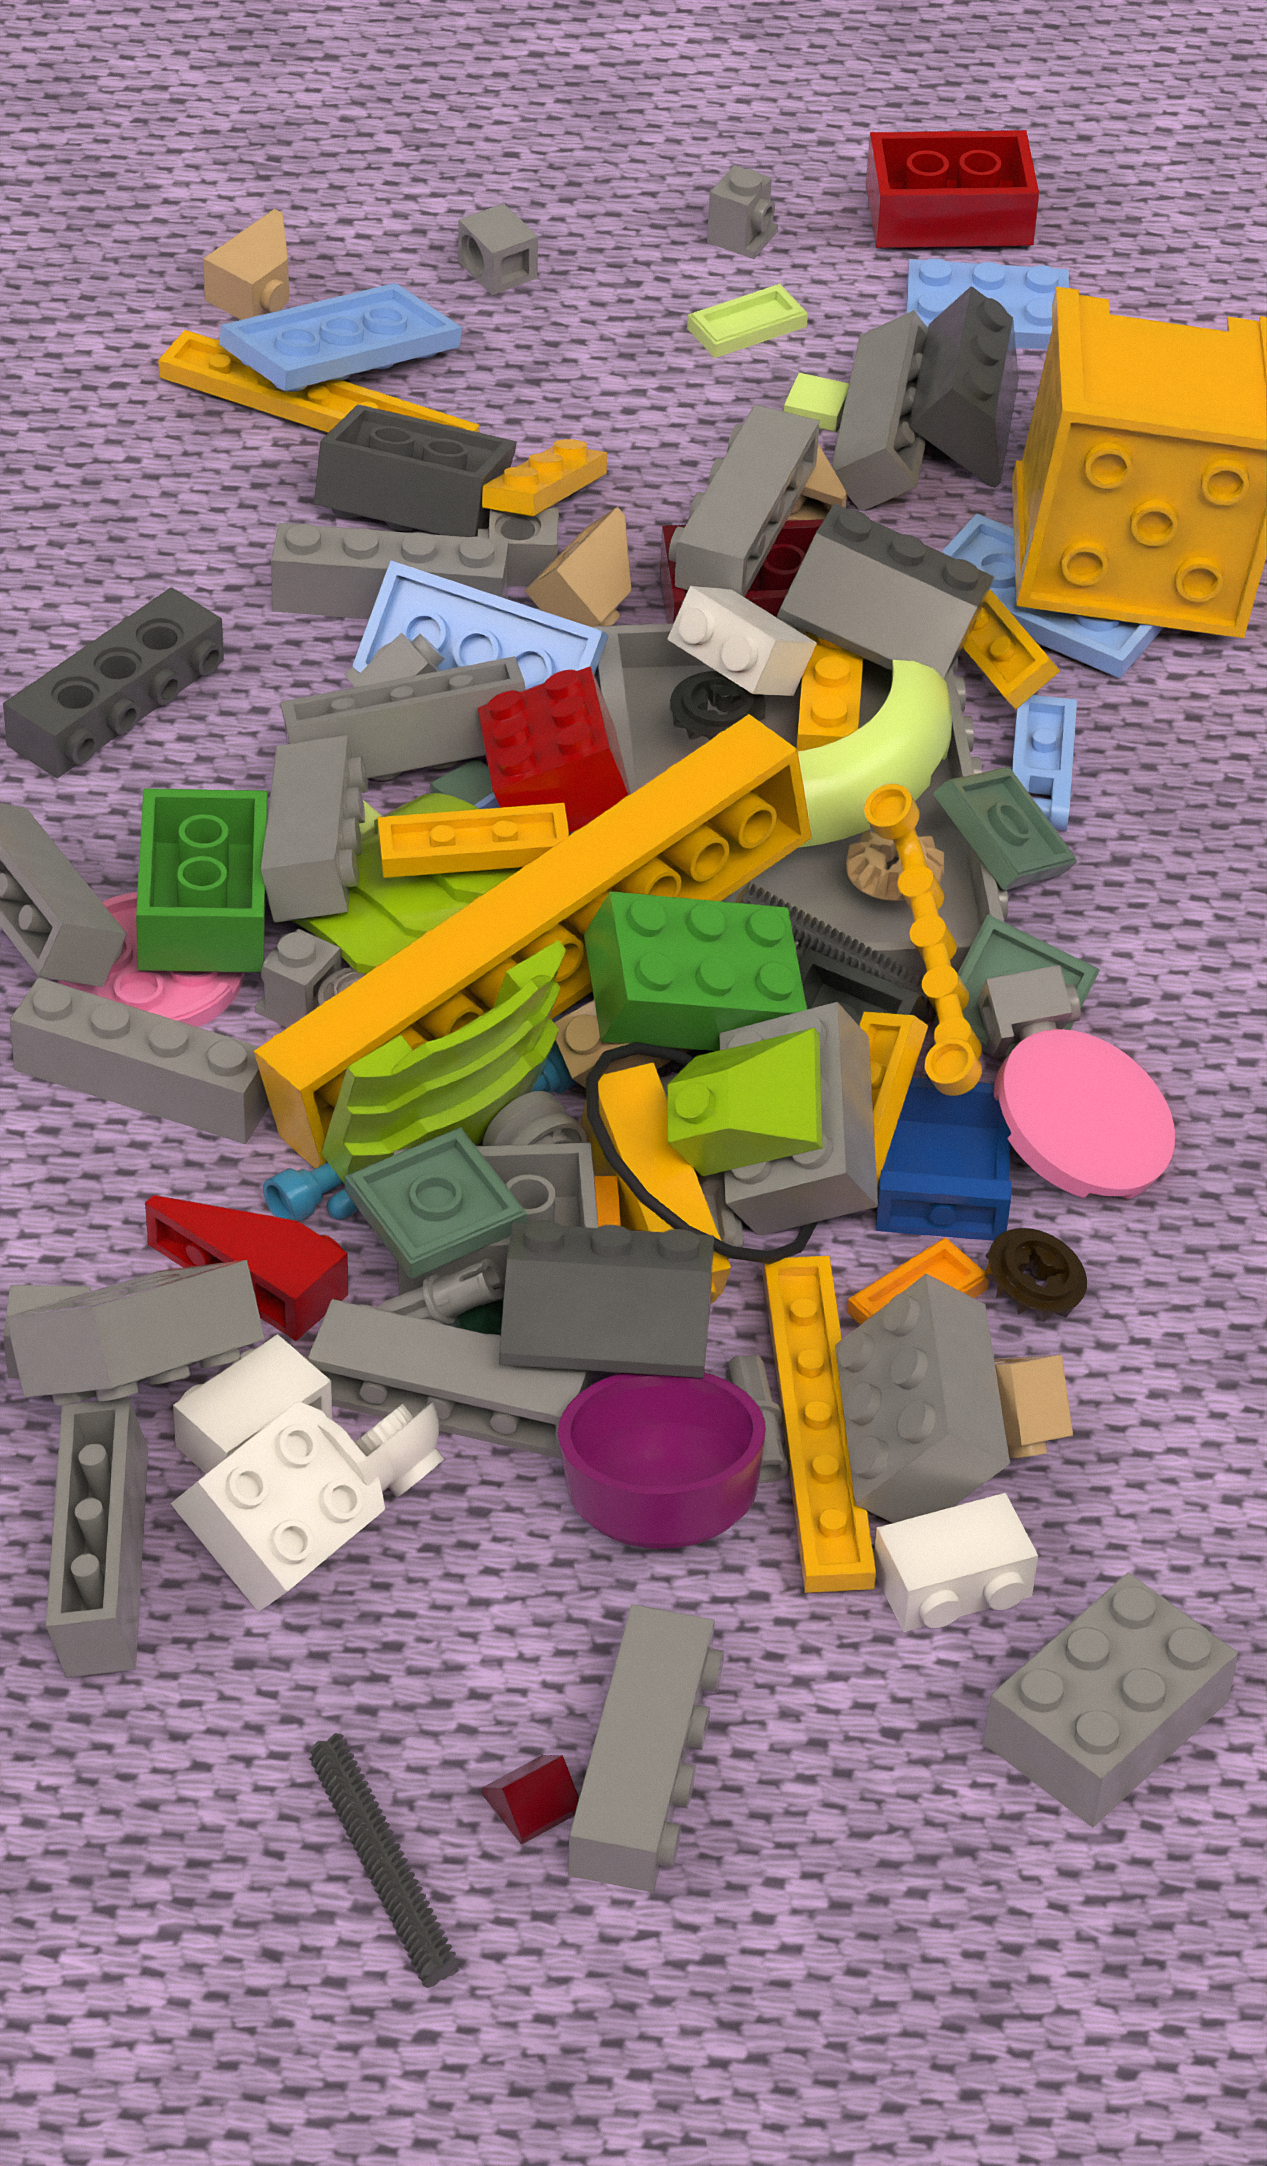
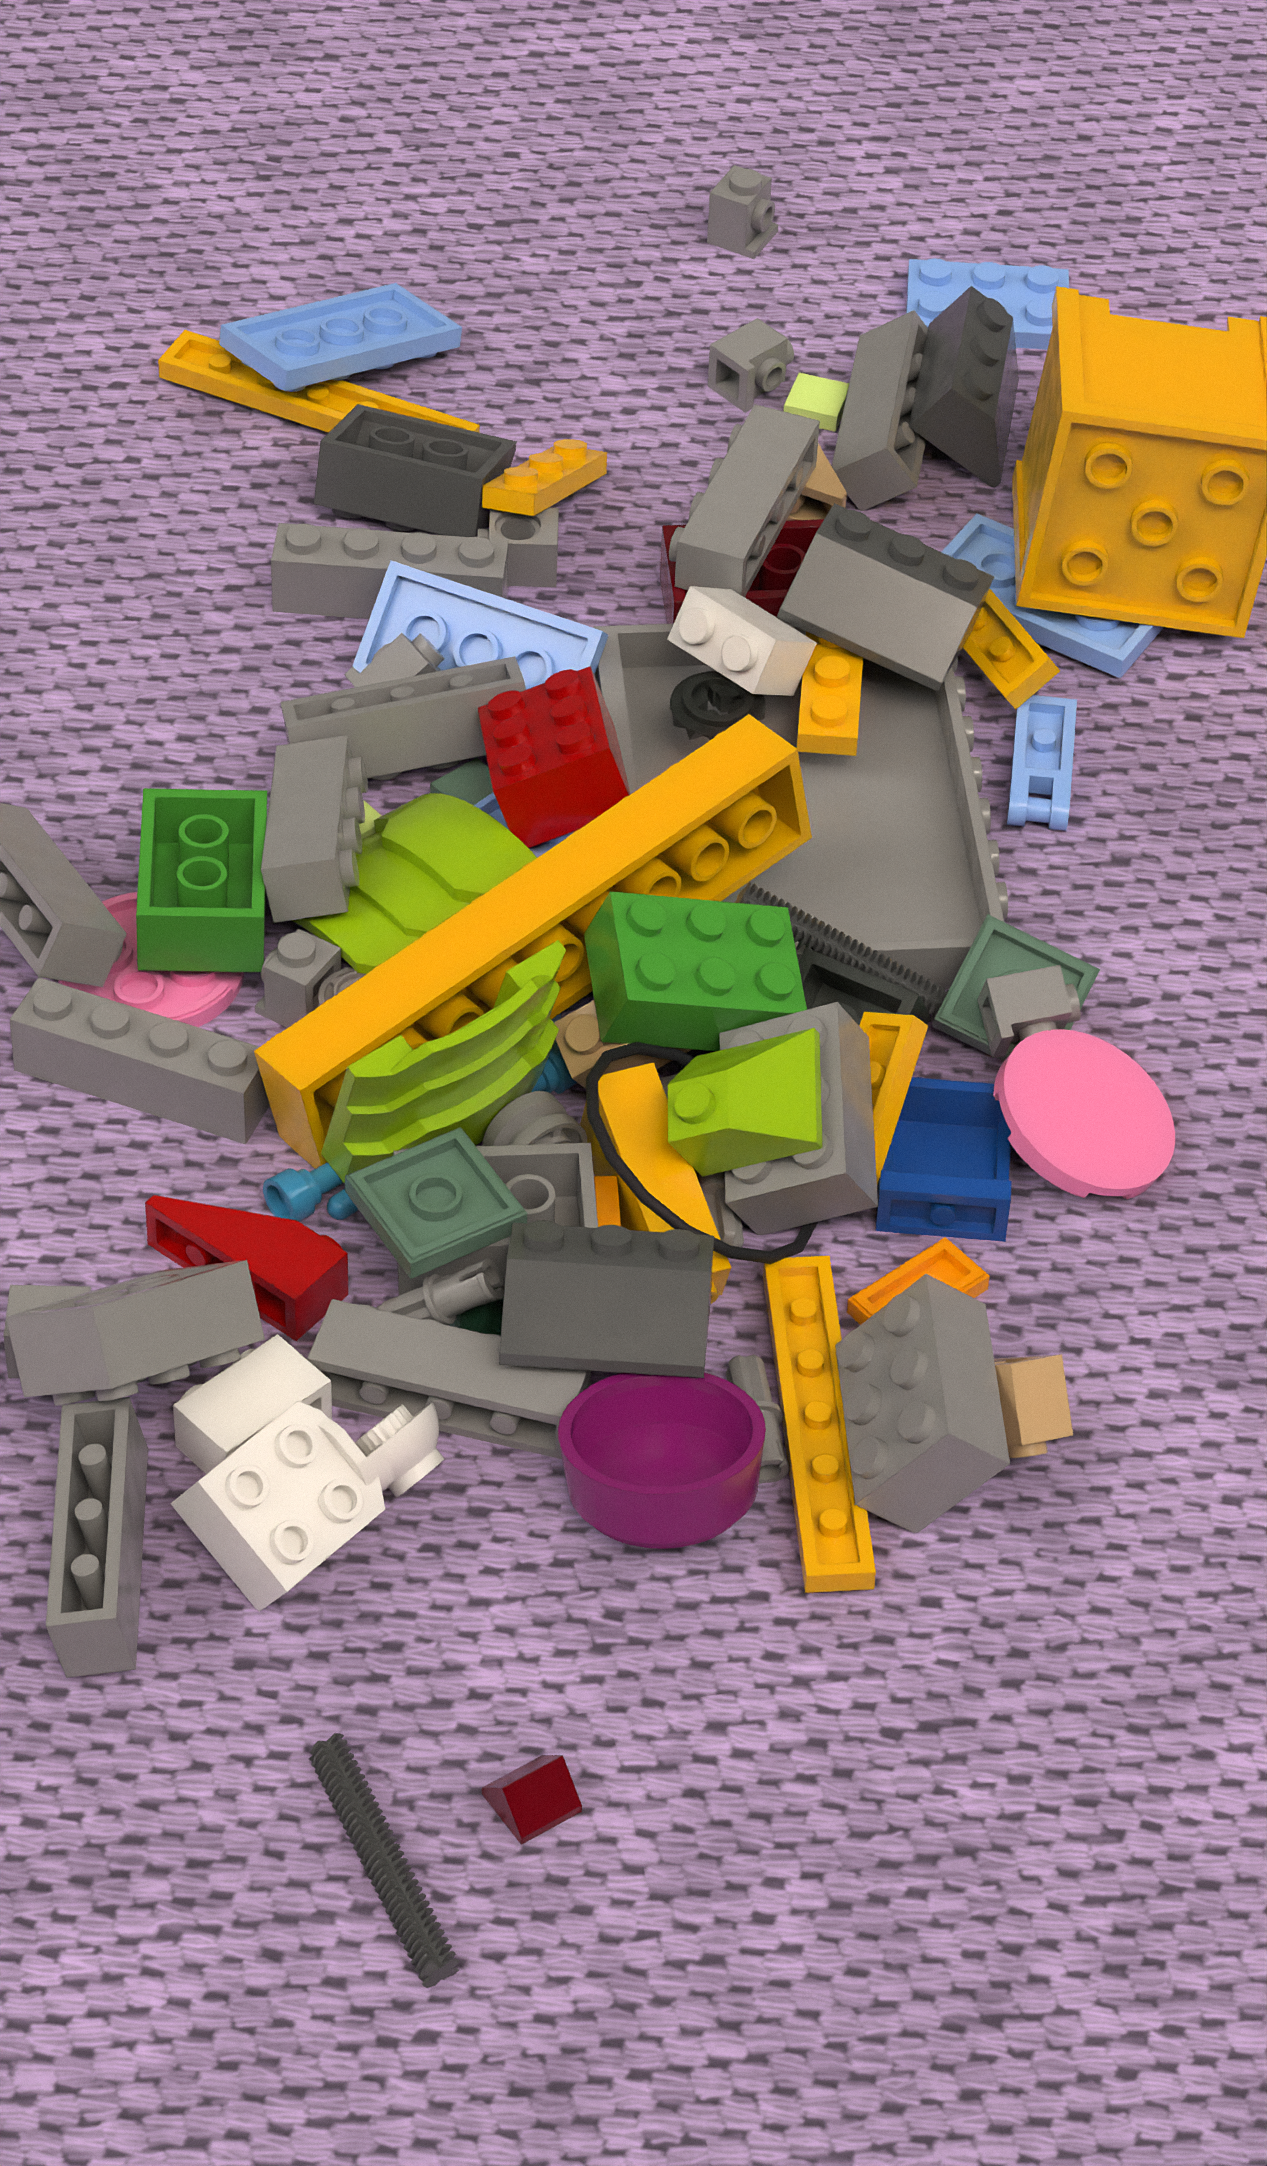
dark grey brick [3,587,224,779] -> none
tan slope [203,209,290,320] -> none
yellow plate [377,803,569,878] -> none
light grey brick [458,203,538,295] -> none
tan slope [524,506,632,628] -> none
light grey brick [568,1604,724,1893] -> none
yellowish green tile [687,284,808,358] -> none
yellowish green brick [798,660,952,848] -> none
tan gear [846,831,944,901] -> none
yellow bar [864,784,982,1096] -> none
red brick [866,130,1039,248] -> none
white brick [874,1493,1038,1632] -> none
sand green tile [933,767,1077,890] -> none
light grey brick [983,1572,1238,1828] -> none
dark brown gear [984,1228,1087,1322] -> none
none -> light grey brick [708,318,794,413]

